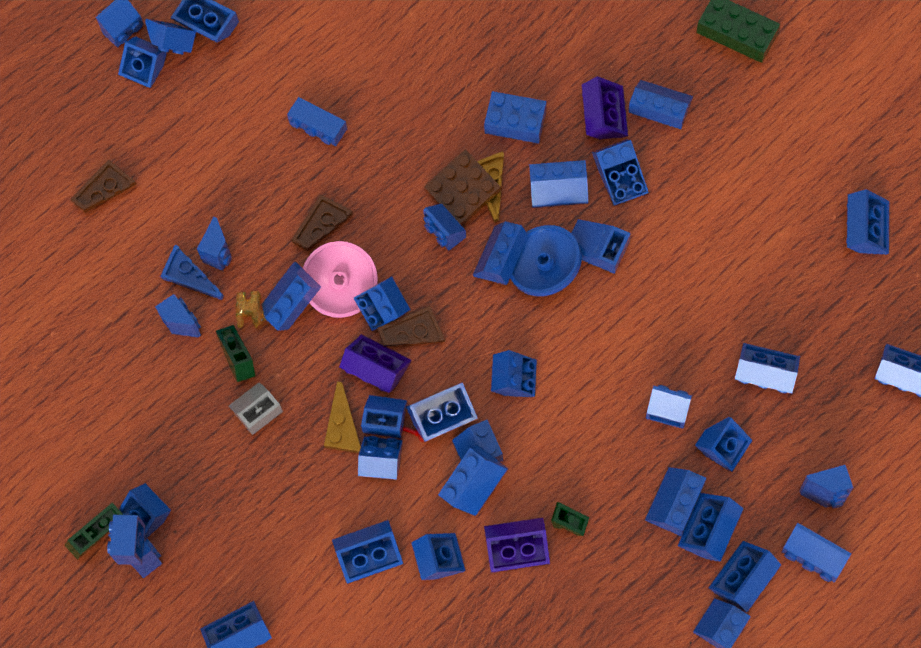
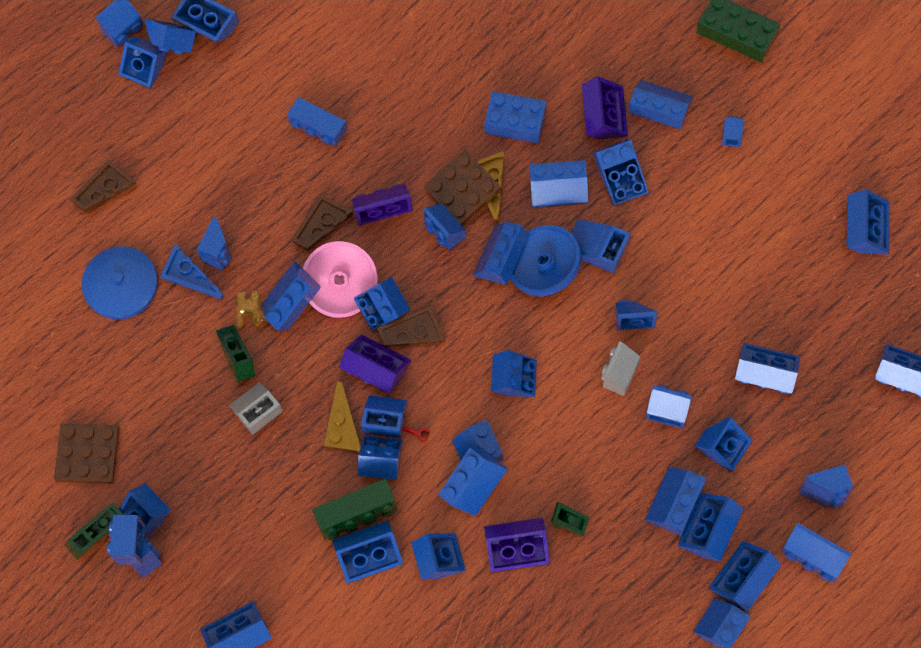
blue slope [155,294,201,337] -> none
blue slope [406,382,478,442] -> none
none -> reddish brown plate [54,423,119,484]
none -> blue dish [82,246,158,320]
none -> dark green brick [312,479,398,540]
none -> dark purple slope [351,184,413,226]
none -> light grey slope [601,341,640,396]
none -> blue slope [615,300,657,331]
none -> blue brick [722,116,744,147]

